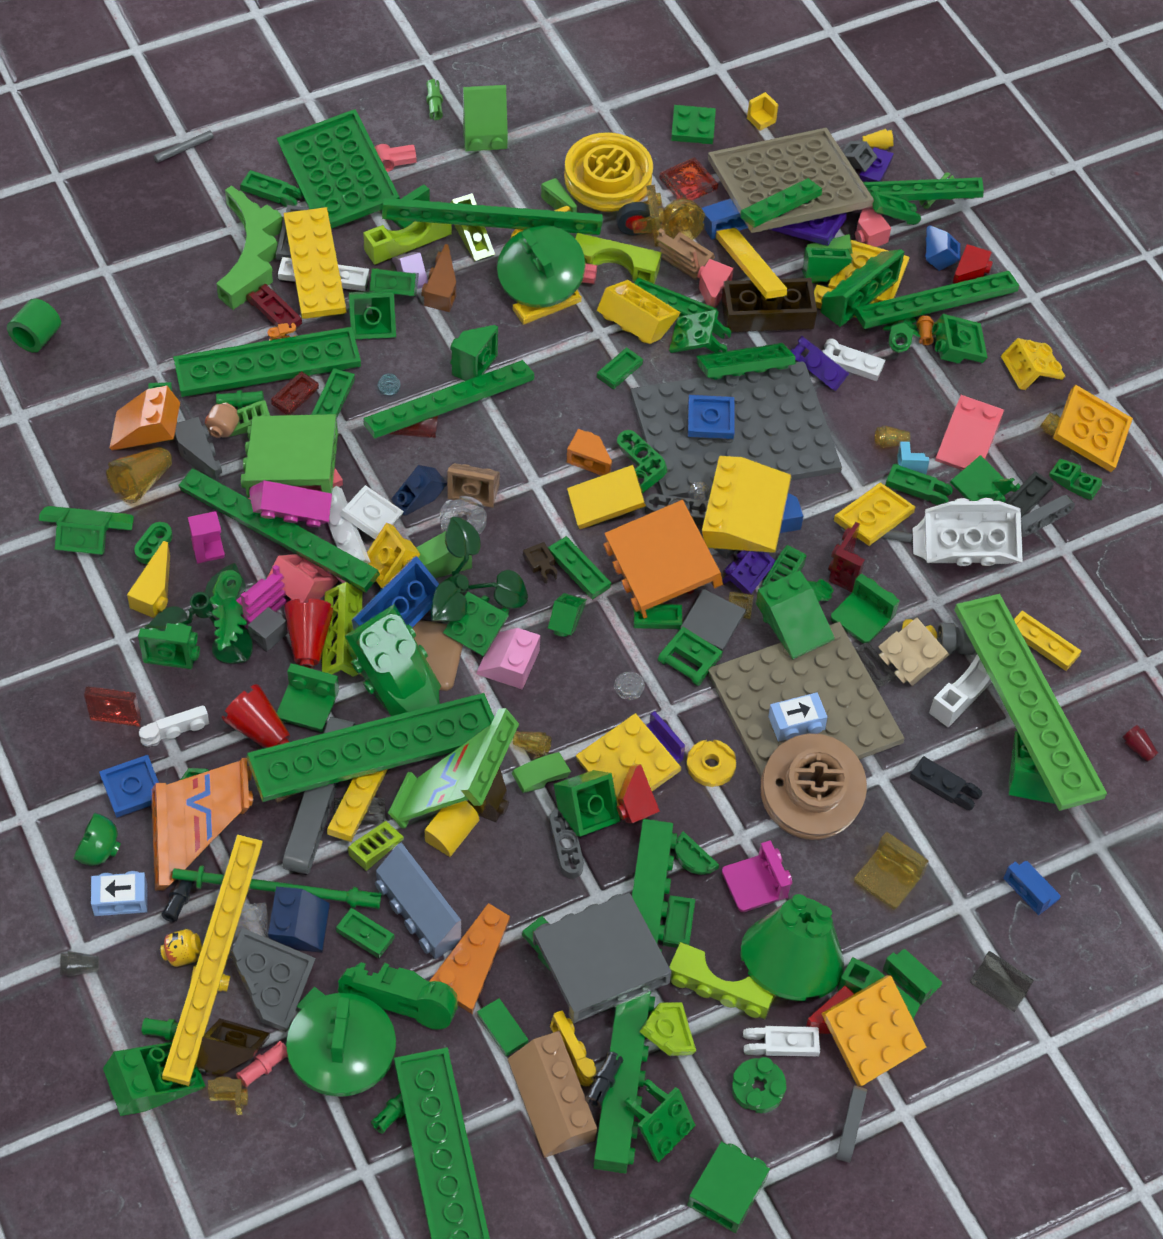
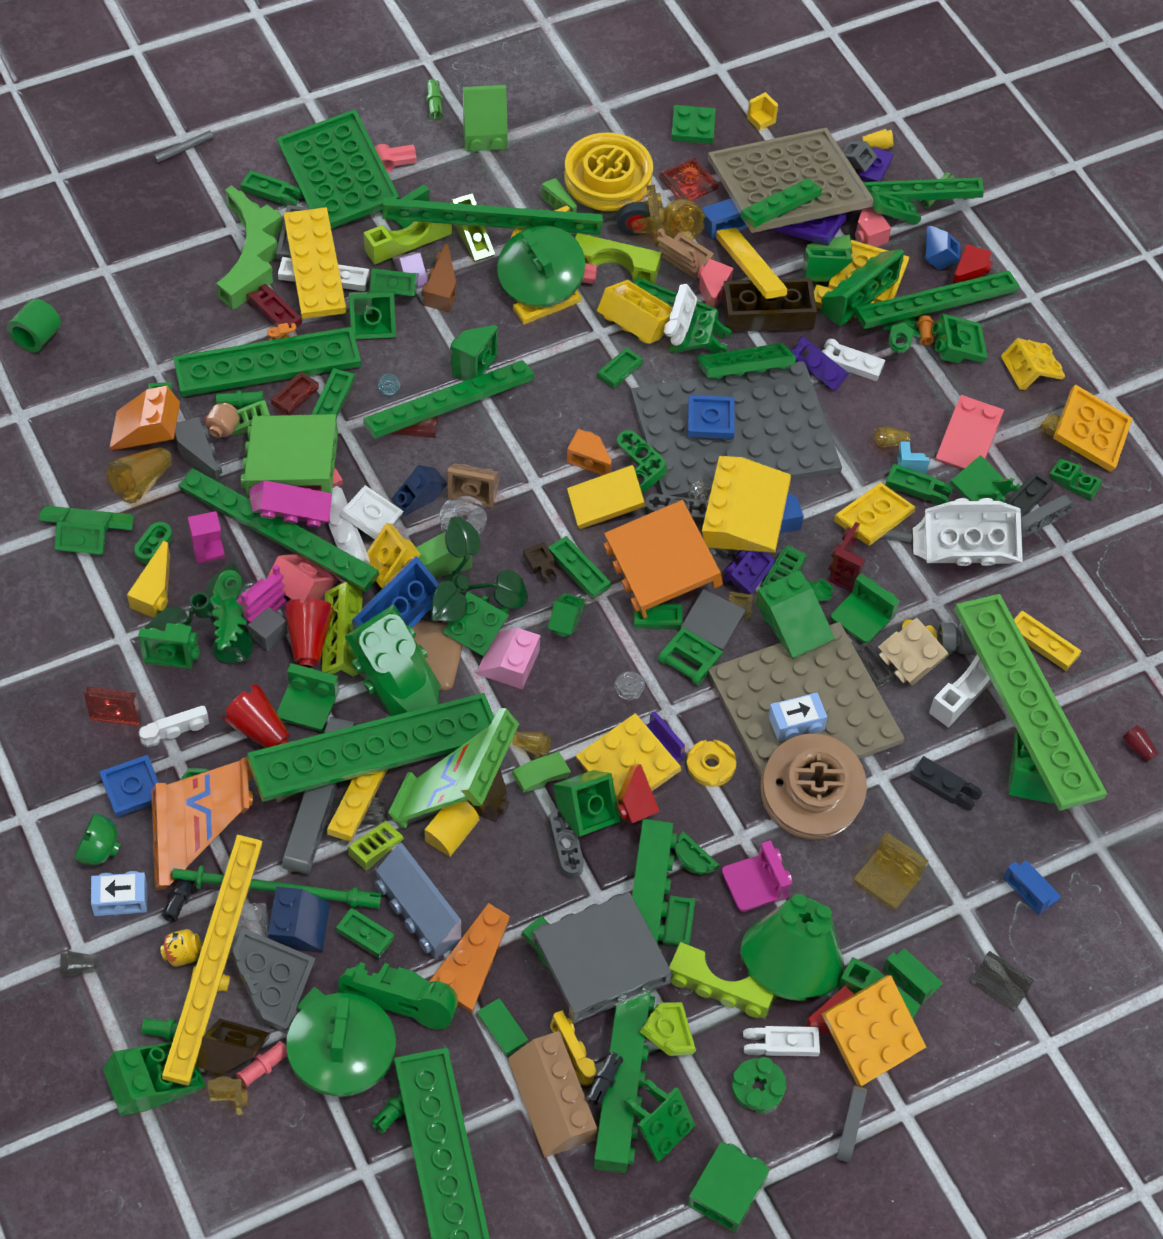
none -> white hinge [664,284,698,346]

